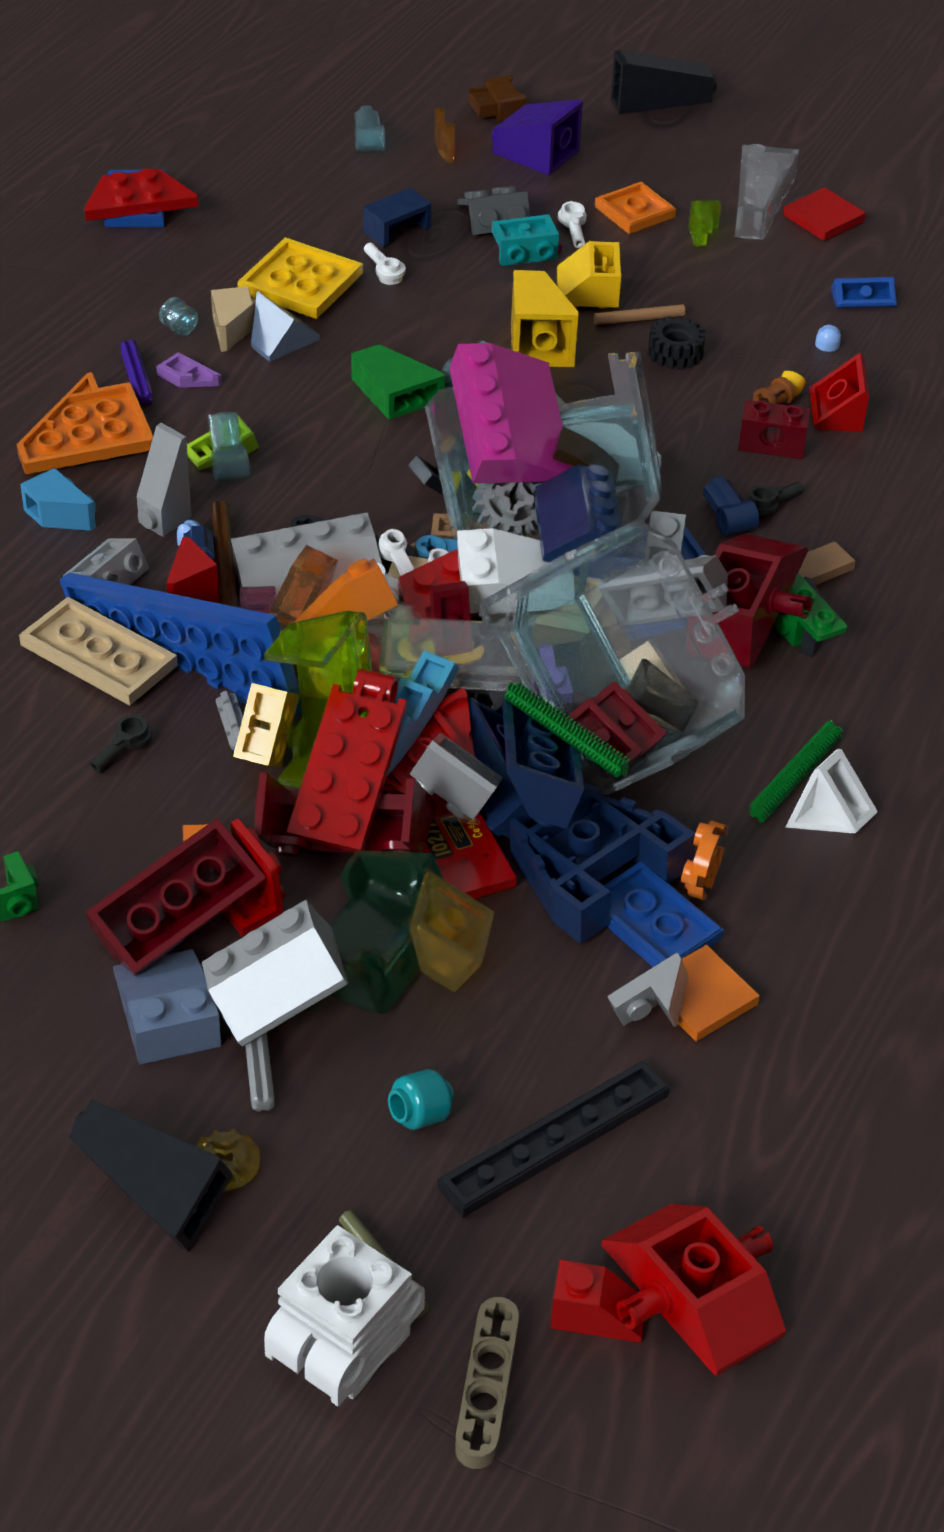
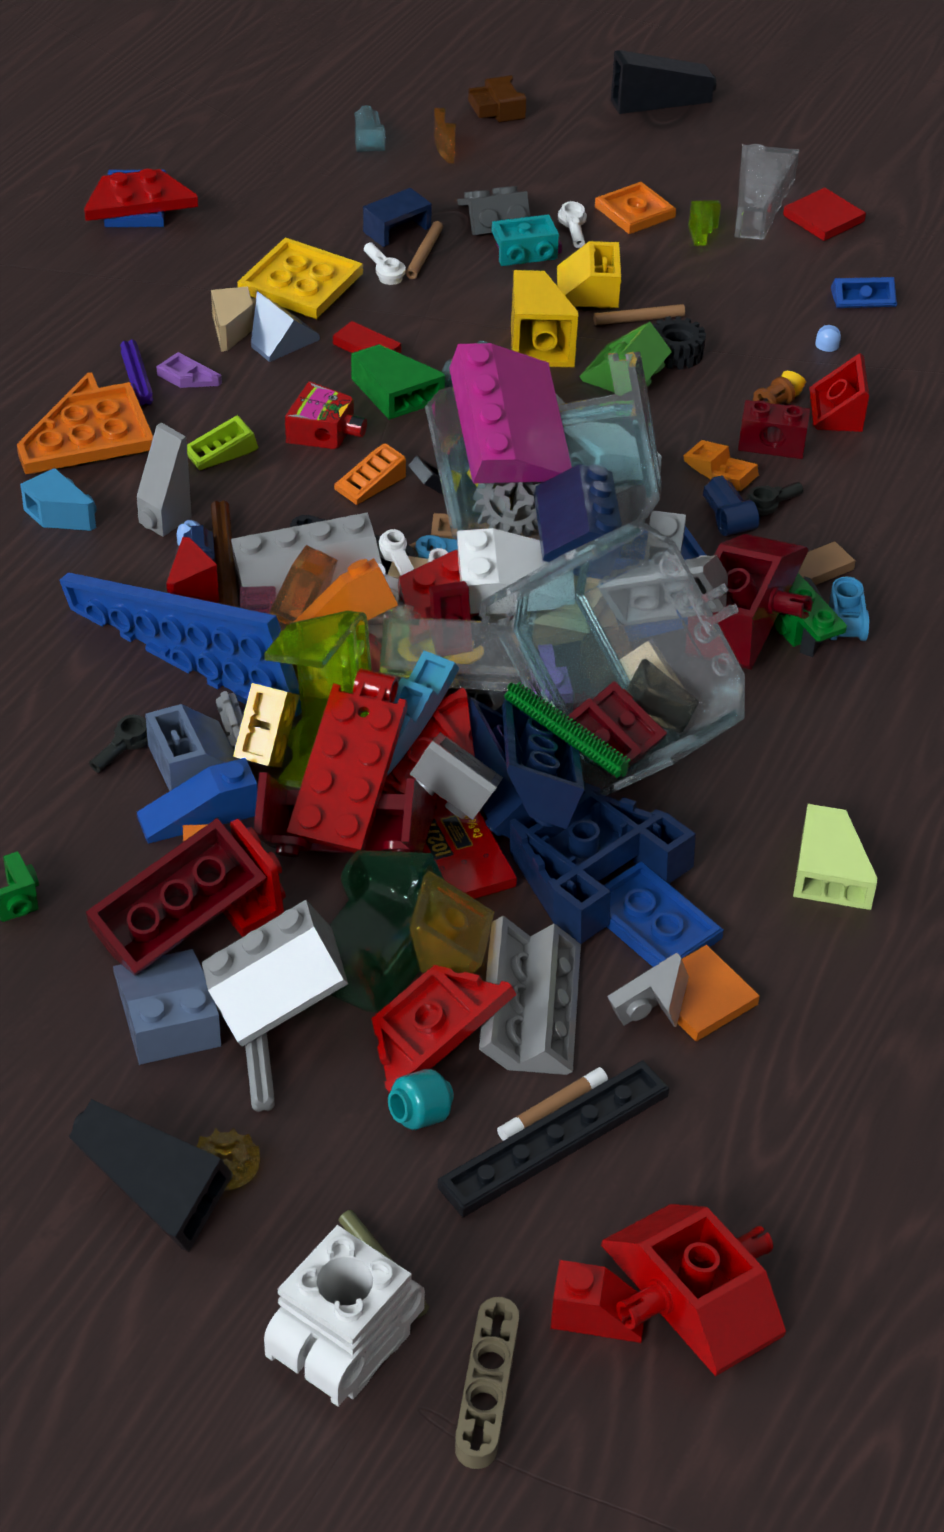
tan plate [19,597,178,706] -> none
light grey bracket [63,538,149,585] -> none
clear light blue wheel [159,297,199,336] -> none
clear light blue piece [207,412,250,481] -> none
dark purple slope [492,99,583,175] -> none
dark brown slope [553,427,619,485] -> none
orange plate [681,820,728,900] -> none
green axle [749,720,843,823] -> none
white slope [786,749,878,833] -> none
none -> blue slope [137,758,258,844]
none -> sand blue slope [145,704,238,791]
none -> red torso [285,381,367,449]
none -> red tile [333,321,401,353]
none -> orange slope [334,443,406,505]
none -> red wing [372,965,517,1093]
none -> medium nougat piece [405,221,443,279]
none -> light grey slope [479,916,581,1075]
none -> medium nougat bar [497,1067,608,1141]
none -> bright green slope [579,322,672,395]
none -> orange slope [683,440,759,491]
none -> yellowish green slope [793,804,878,910]
none -> dark azure piece [829,576,869,641]

